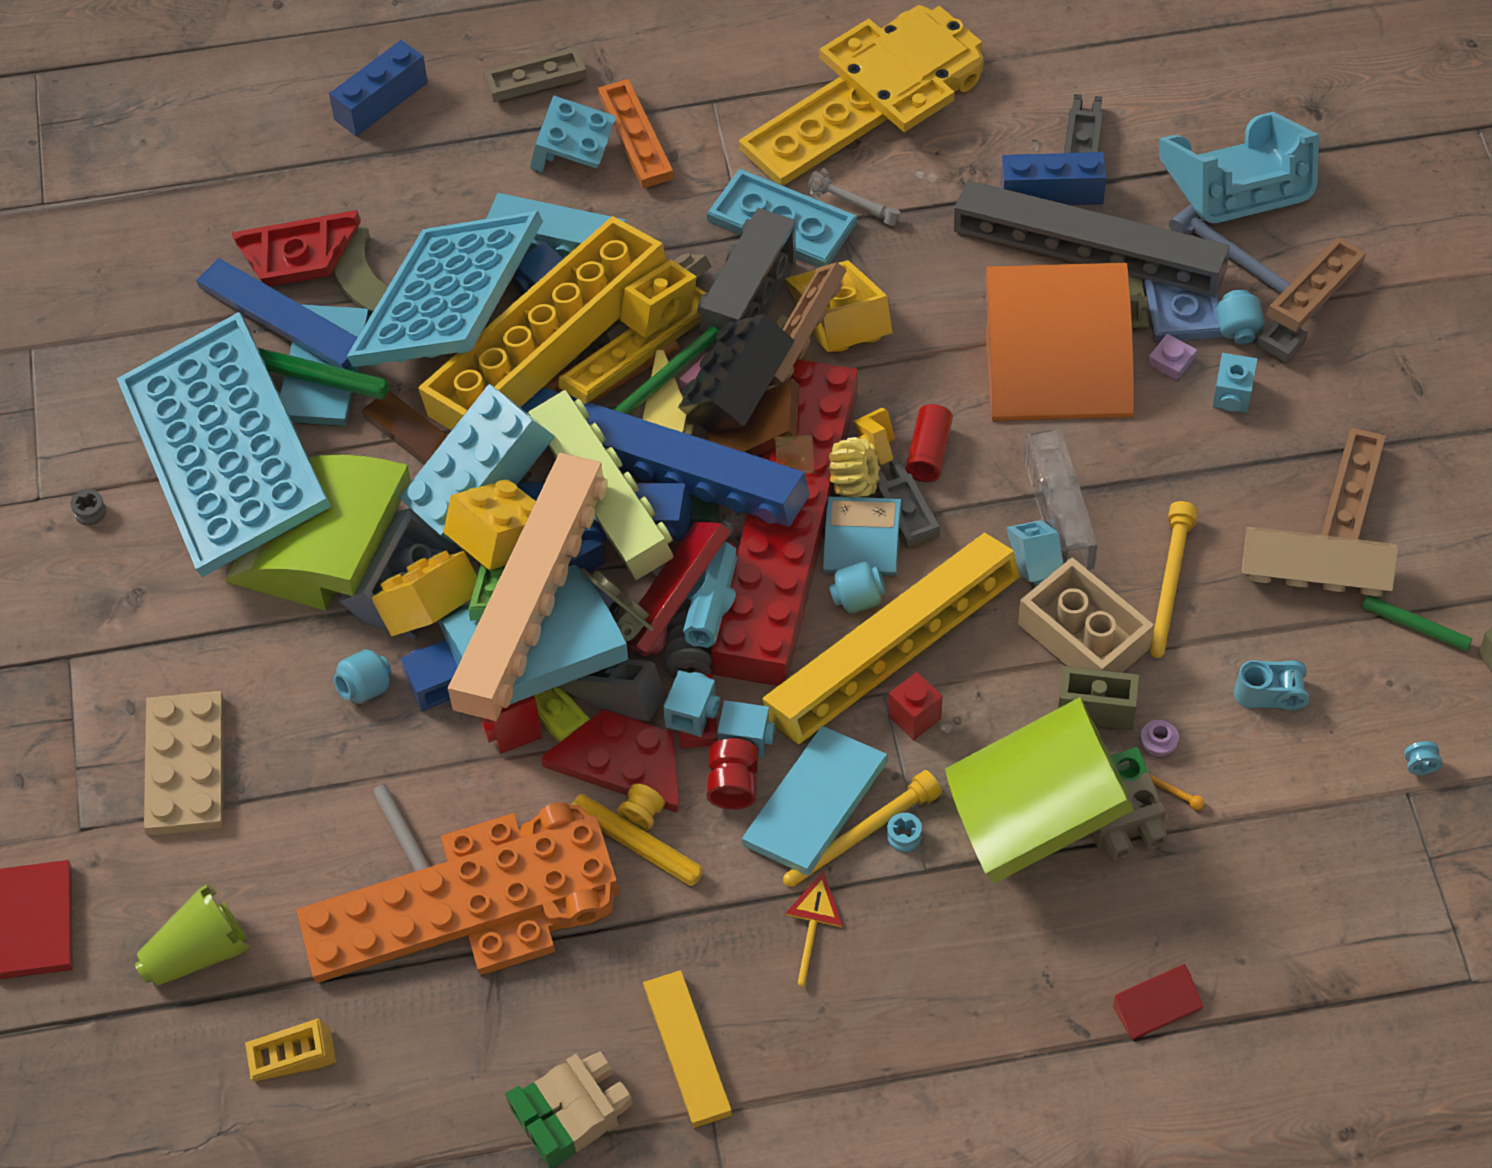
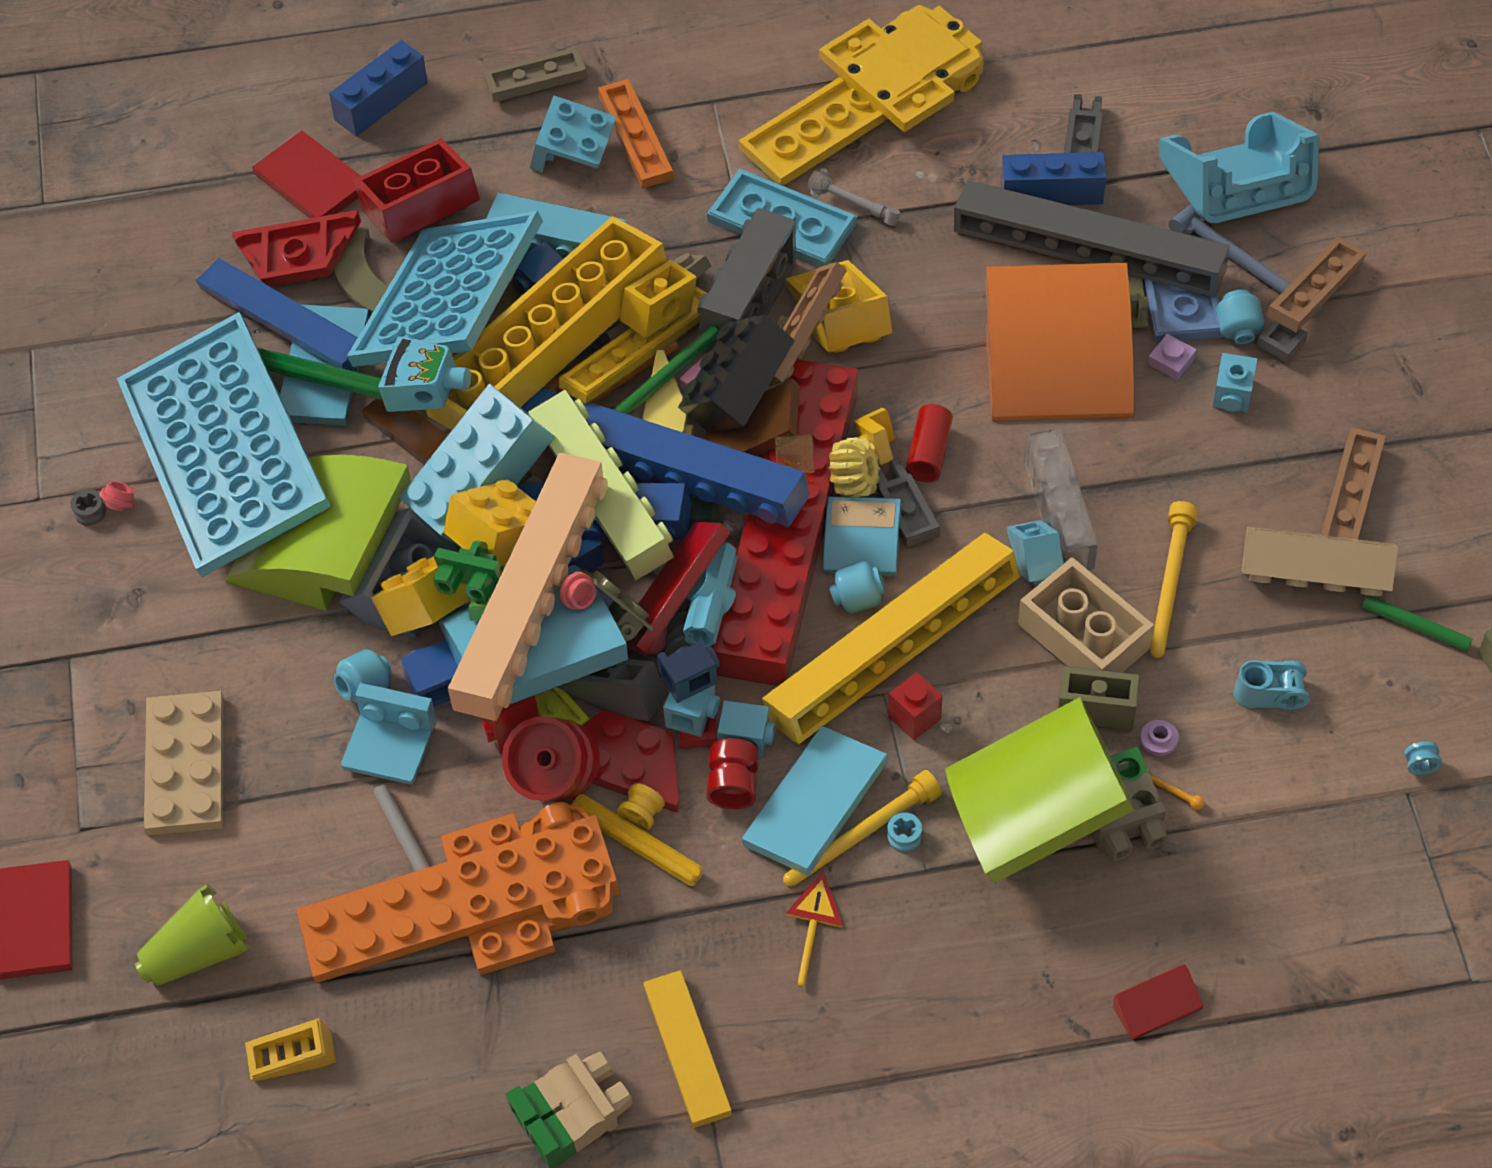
none -> coral plate [99,481,136,511]
none -> red tile [252,130,361,218]
none -> medium azure bracket [341,683,437,785]
none -> red brick [353,138,480,243]
none -> medium azure torso [378,336,471,412]
none -> green hips [433,540,501,603]
none -> red wheel [502,716,600,802]
none -> coral plate [560,572,596,610]
none -> dark blue brick [657,641,720,703]

